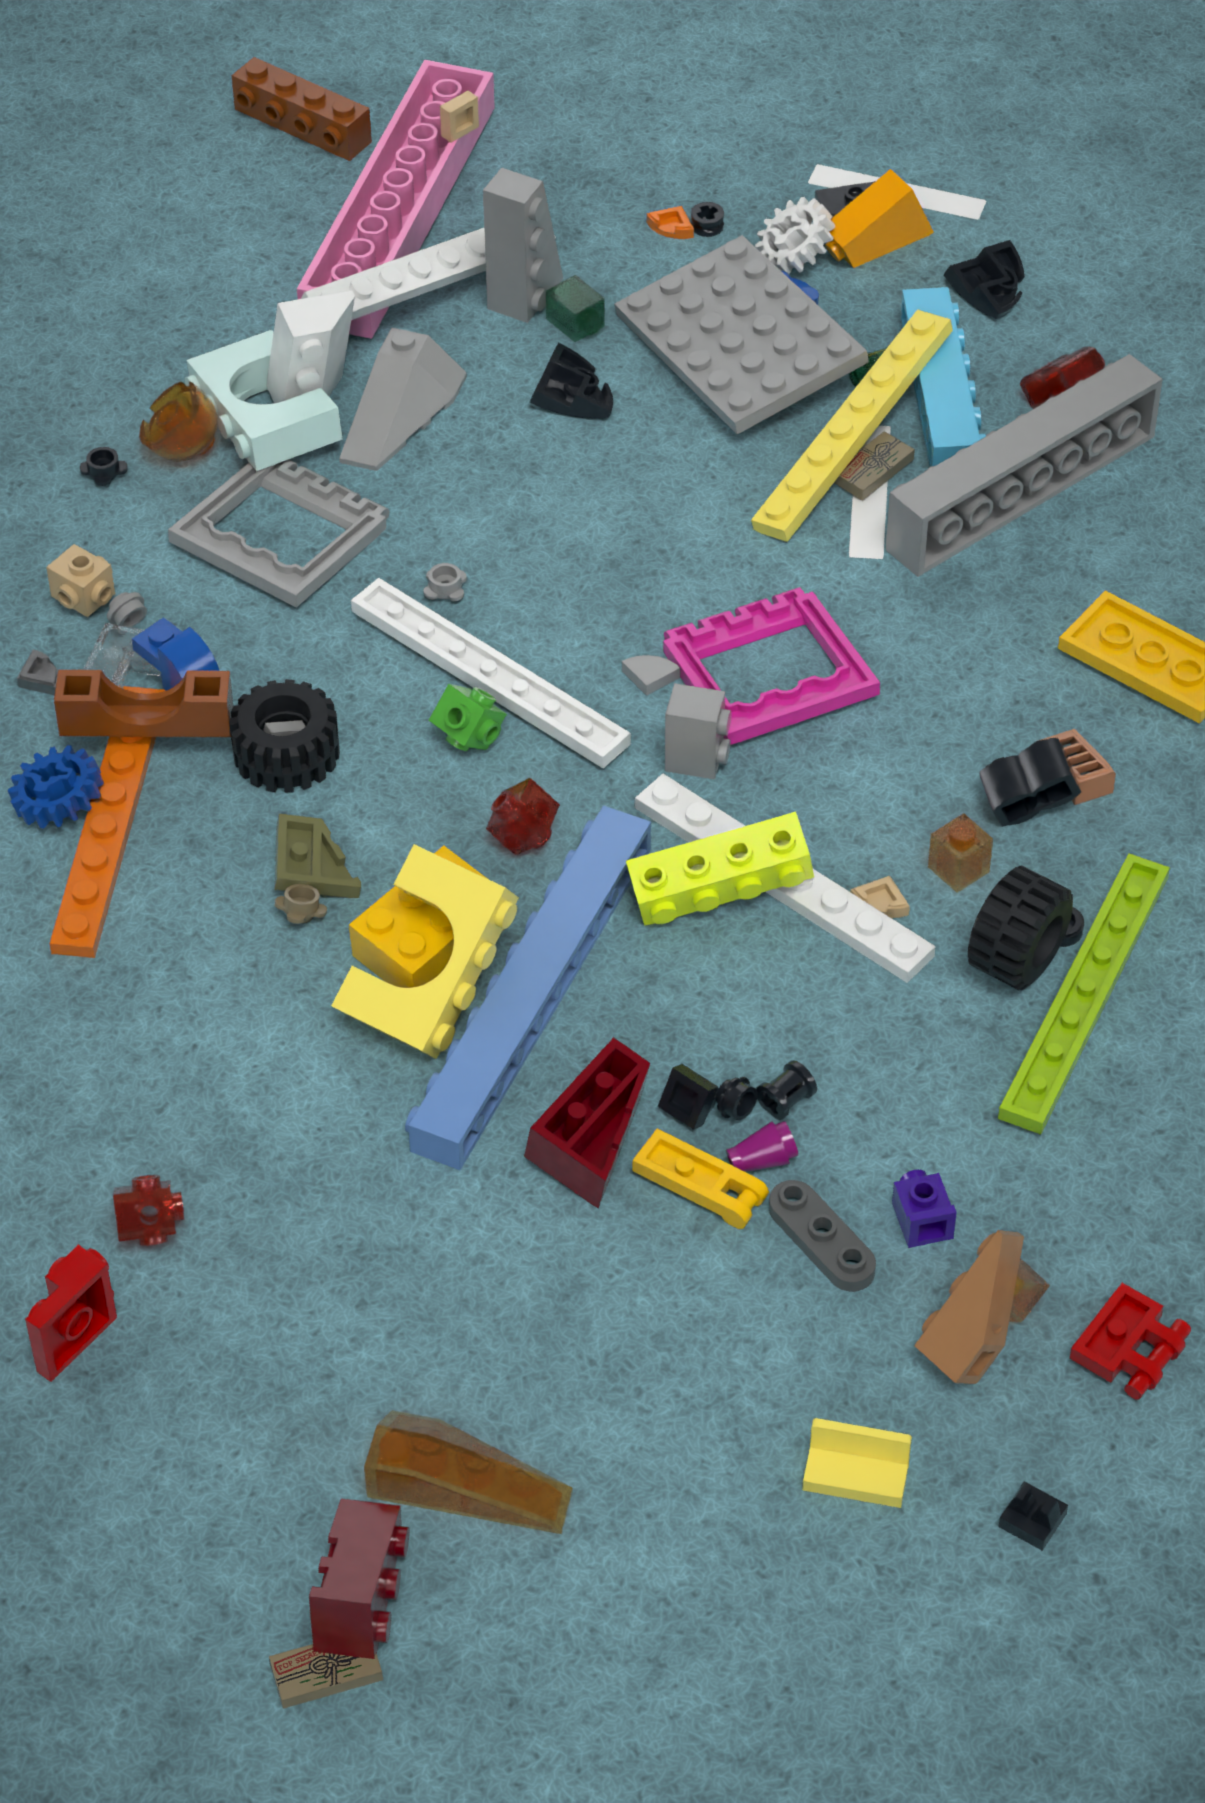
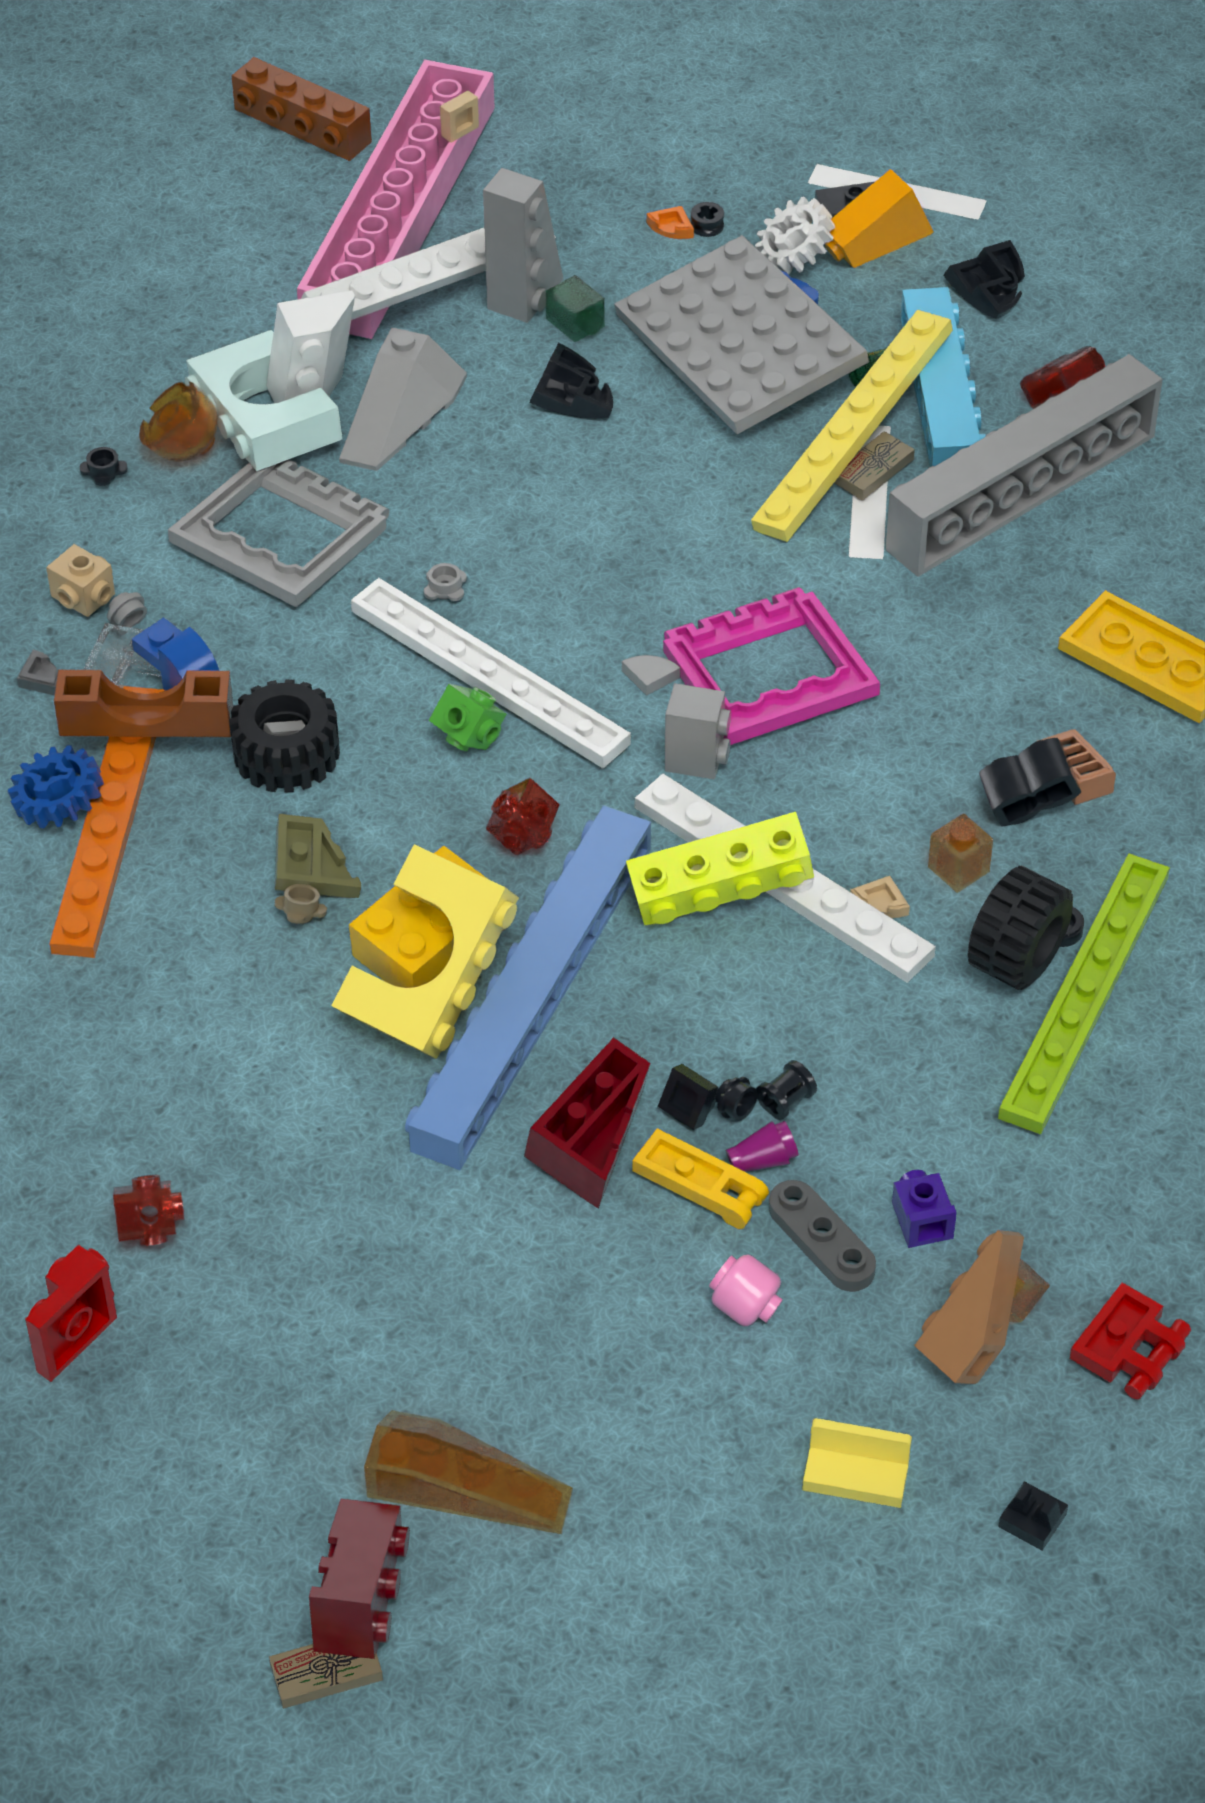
none -> bright pink head [709,1255,783,1326]

